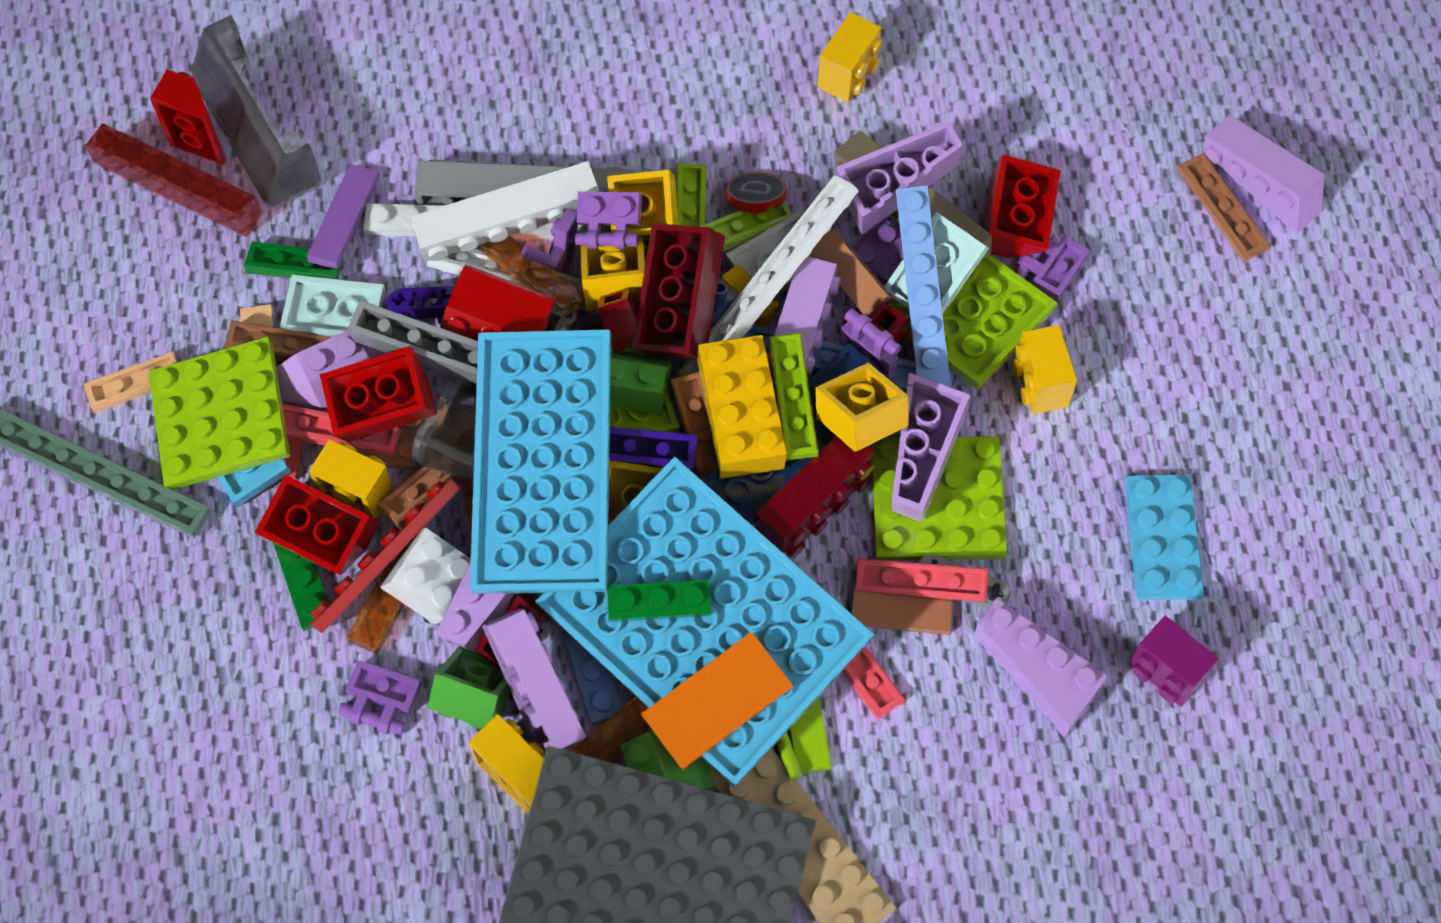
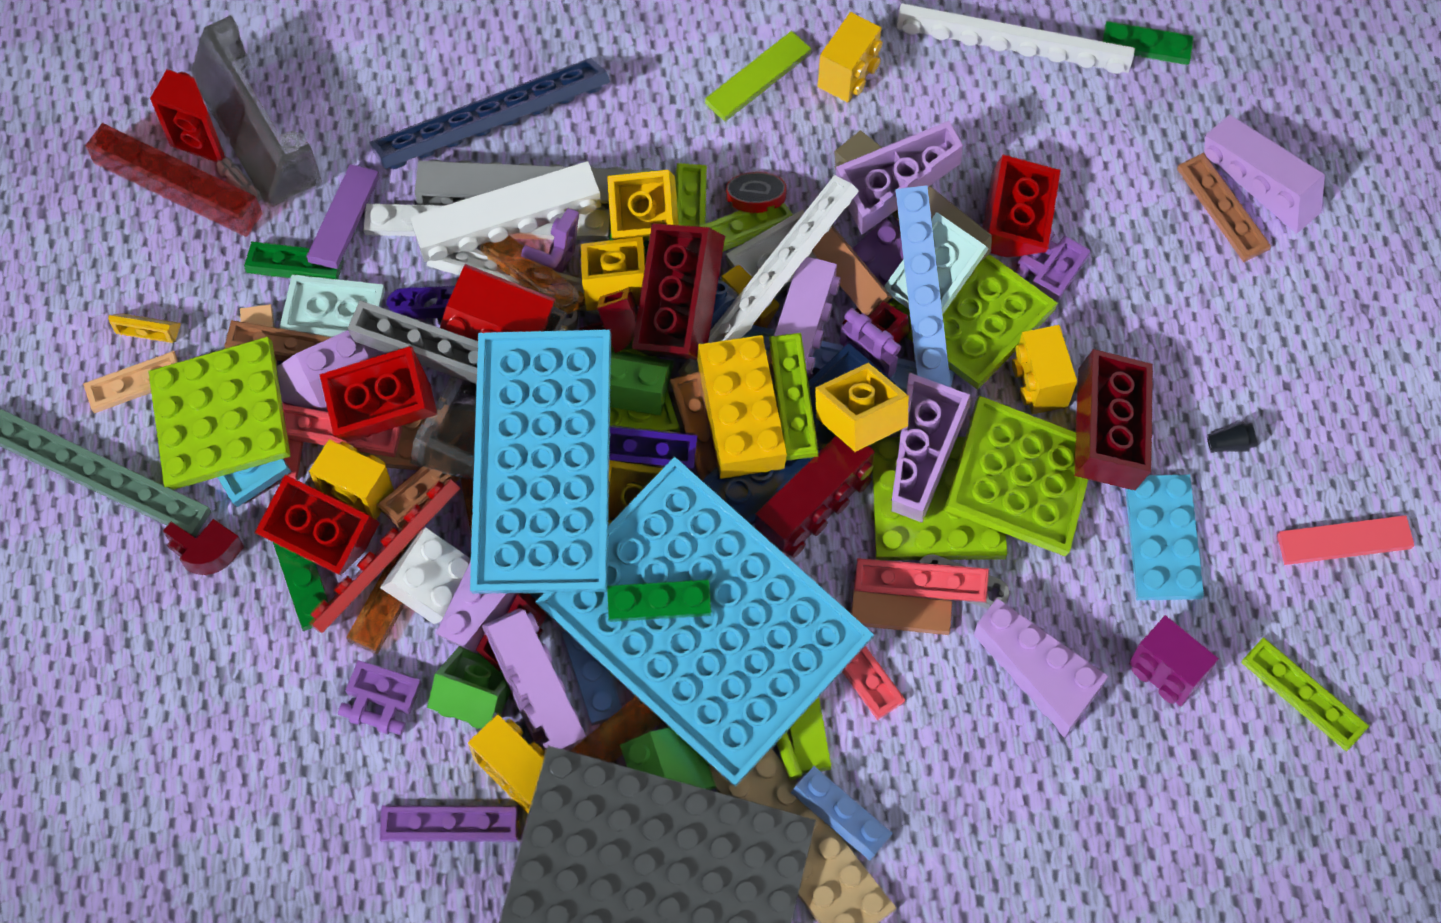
medium lavender plate [575,192,642,249] -> none
orange tile [641,631,793,771] -> none
none -> yellow slope [108,313,181,343]
none -> dark red brick [163,519,244,575]
none -> light grey axle [216,157,261,206]
none -> dark blue plate [370,58,610,169]
none -> medium lavender tile [379,806,519,842]
none -> lime tile [705,30,812,122]
none -> medium blue plate [791,766,893,861]
none -> white plate [897,3,1135,73]
none -> lime plate [944,396,1089,556]
none -> dark red brick [1074,349,1153,491]
none -> green plate [1102,21,1194,65]
none -> black cone [1207,421,1257,453]
none -> lime tile [1241,637,1369,752]
none -> coral tile [1277,515,1414,565]

